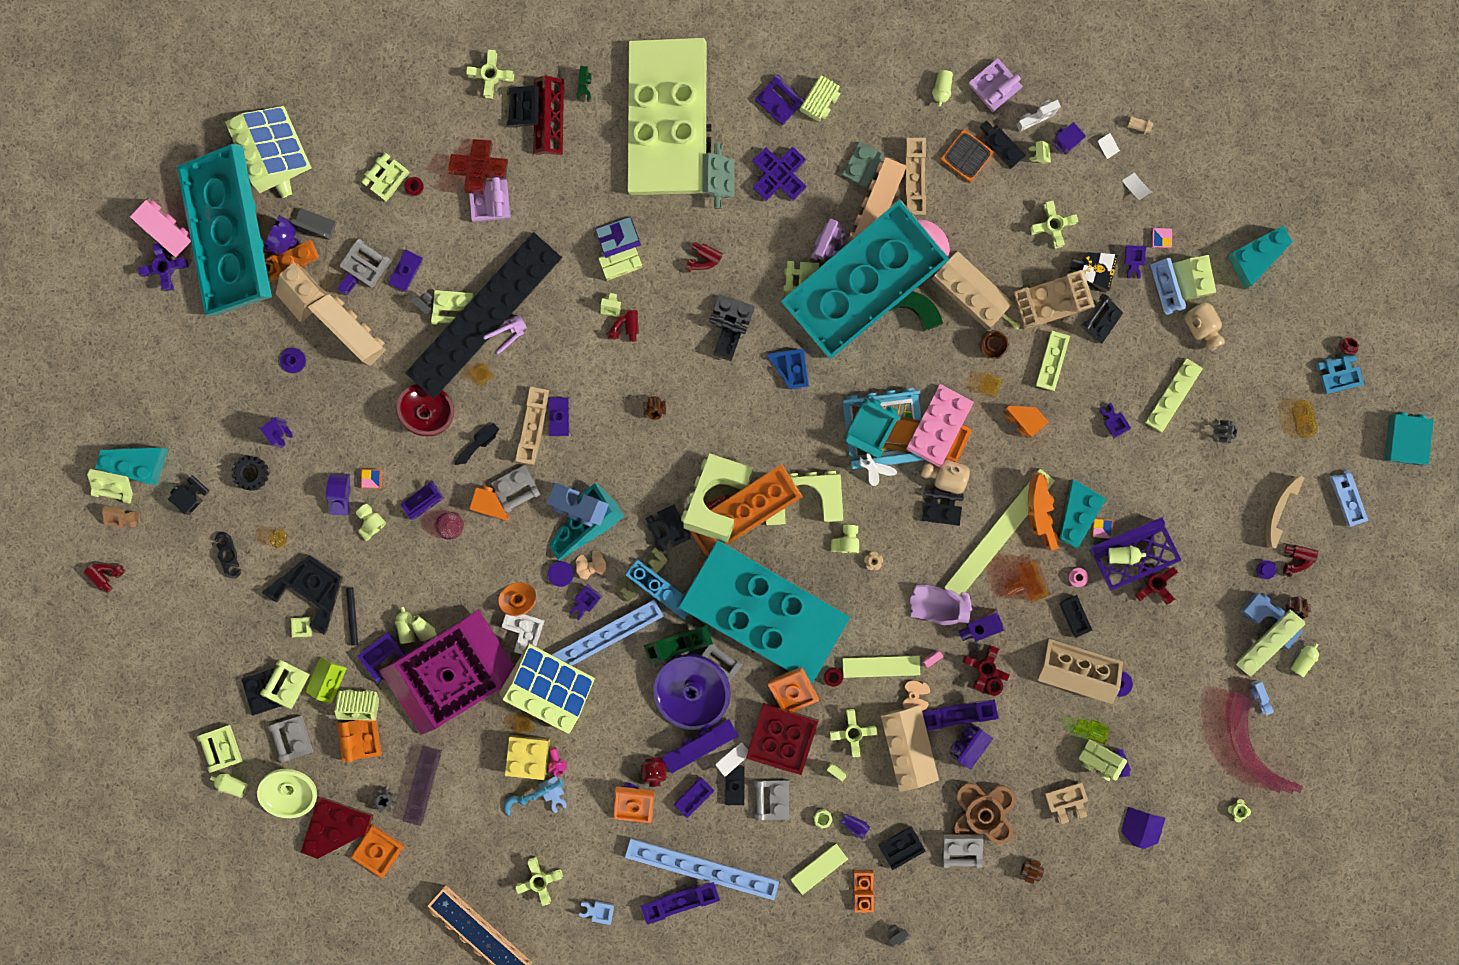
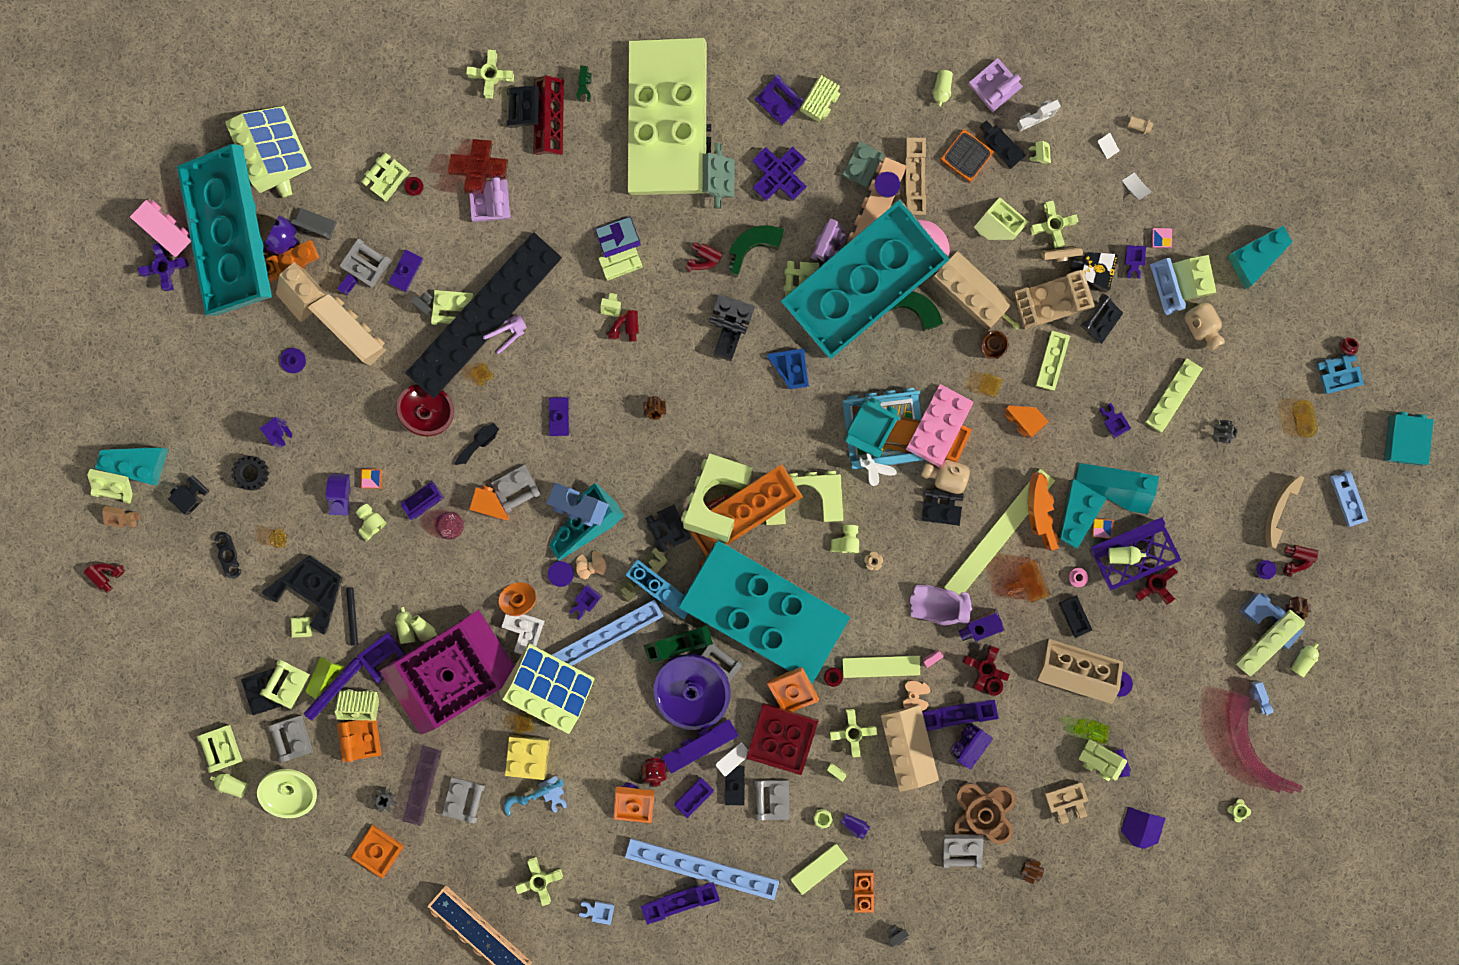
dark red plate [300,796,373,859] -> none
tan slope [515,387,549,465] -> none
dark pink plate [548,747,567,776] -> none
black plate [878,826,926,870] -> none
dark purple brick [1053,122,1086,155] -> none
none -> dark purple axle [304,657,363,721]
none -> light grey plate [442,777,485,823]
none -> dark green arch [728,225,784,277]
none -> dark purple piece [875,172,900,198]
none -> yellowish green slope [974,198,1029,240]
none -> tan plate [1040,246,1083,262]
none -> teal wedge [1076,463,1159,515]

